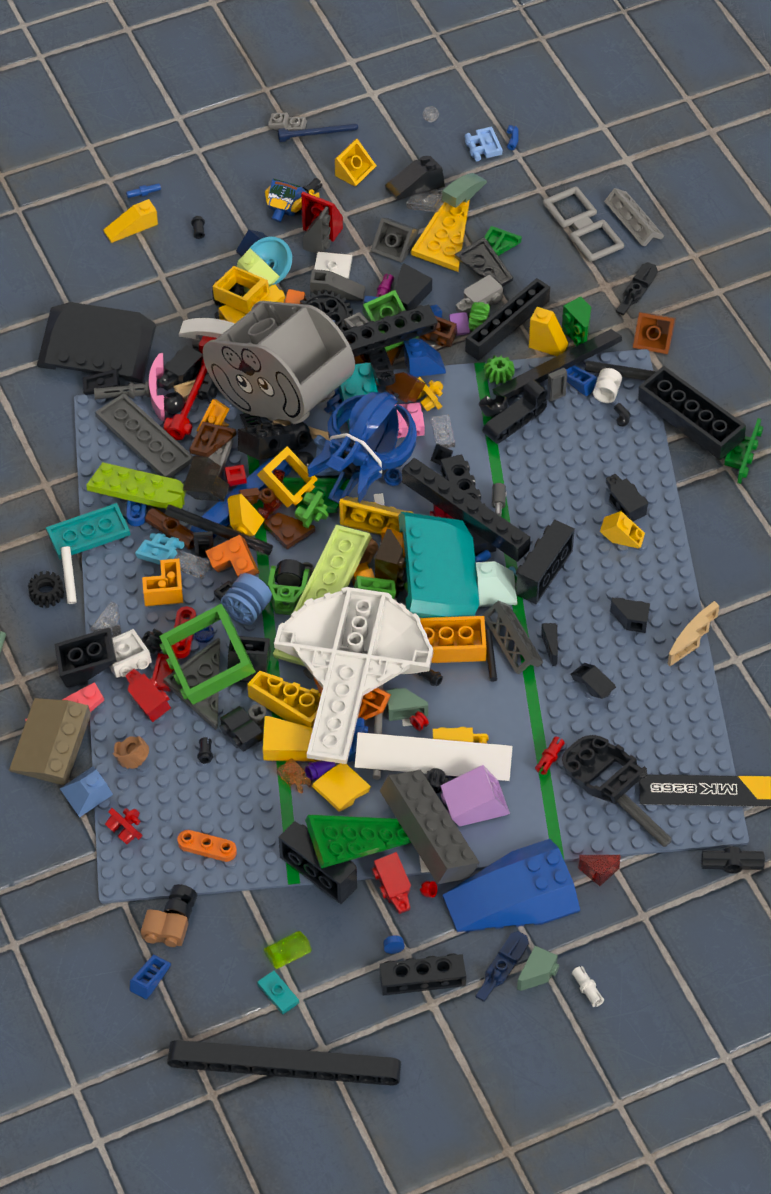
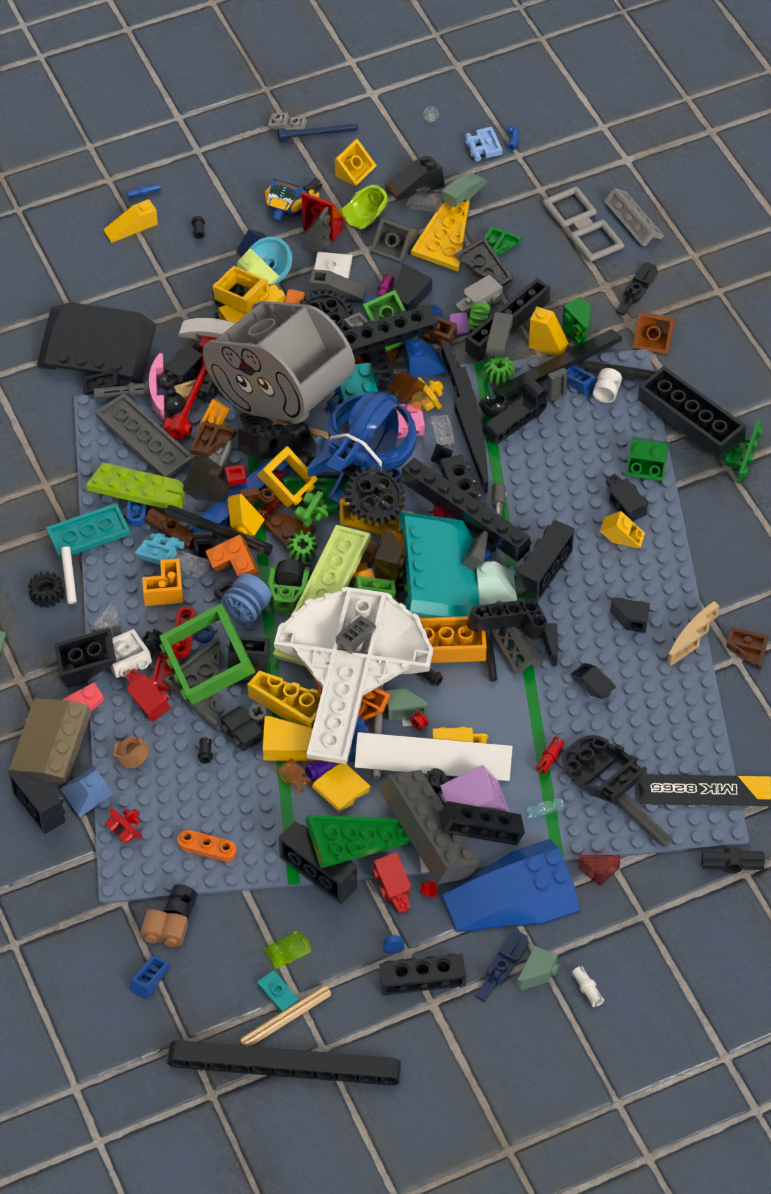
black arm [614,403,631,427] -> none
none -> black slope [8,770,66,834]
none -> tan axle [240,985,331,1046]
none -> bright green gear [286,530,319,563]
none -> dark grey slope [335,616,376,654]
none -> lime hair [340,185,387,229]
none -> black gear [344,466,406,526]
none -> clear yellow plate [411,391,430,410]
none -> black brick [439,801,525,846]
none -> black slope [441,341,488,494]
none -> dark grey slope [462,531,488,570]
none -> black beam [466,599,547,640]
none -> dark grey beam [486,312,513,358]
none -> clear light blue axle [525,798,565,818]
none -> green slope [626,437,669,481]
none -> reddish brown wing [726,627,769,670]

